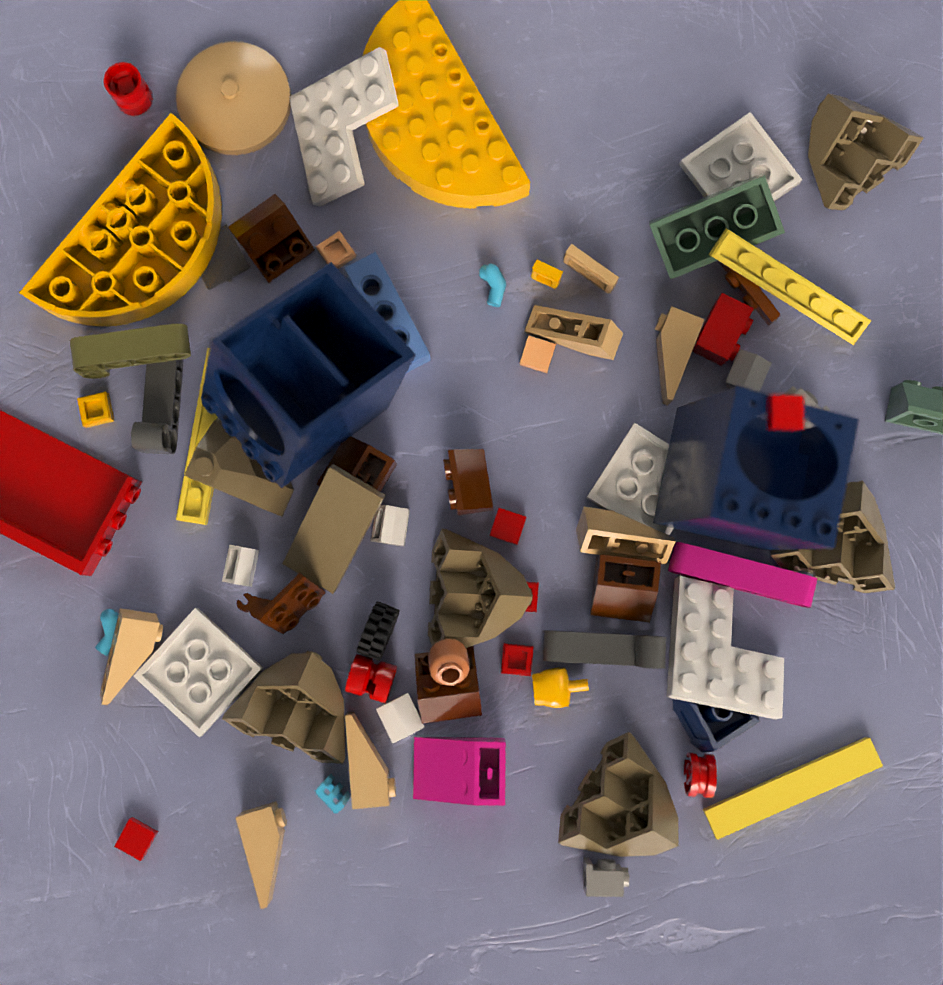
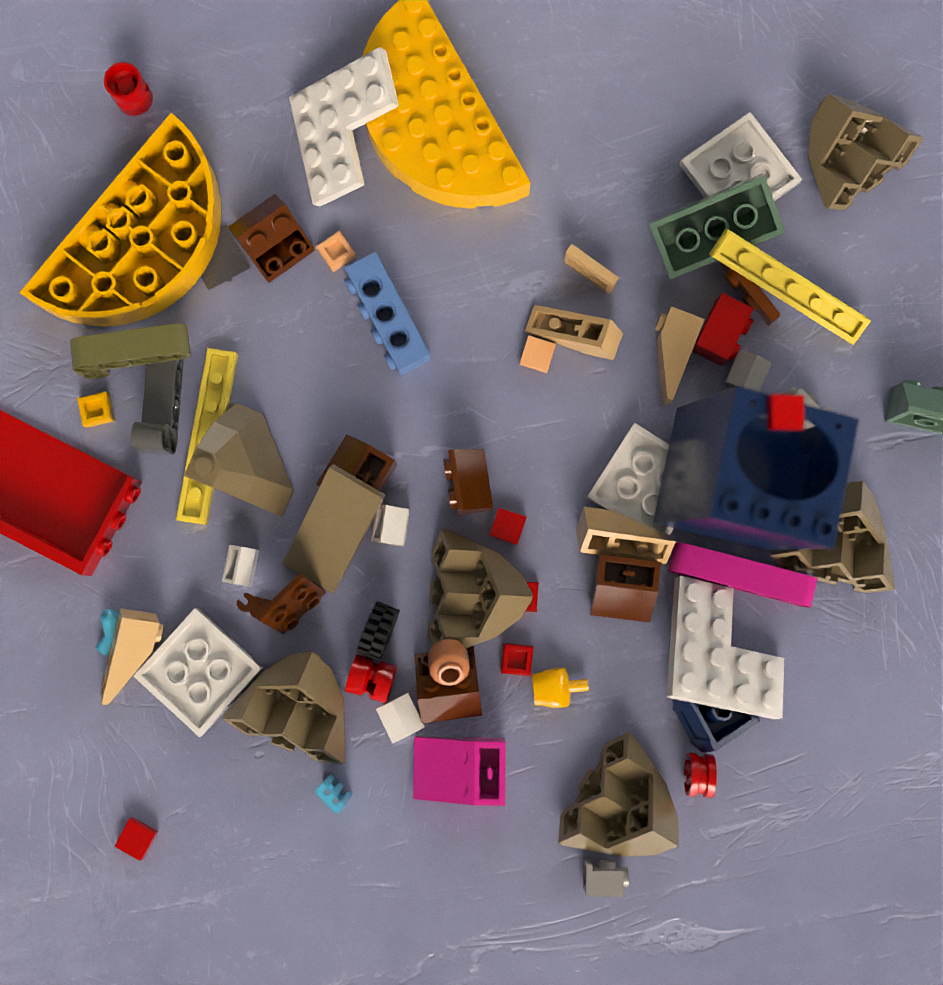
tan dish [176,42,291,155] -> none
dark blue container [201,262,416,488] -> none
tan slope [235,801,287,909] -> none
tan slope [345,712,396,809] -> none
medium azure arm [479,264,506,307] -> none
yellow tile [531,259,563,289] -> none
dark grey beam [543,630,666,669] -> none
light yellow tile [703,737,883,840] -> none

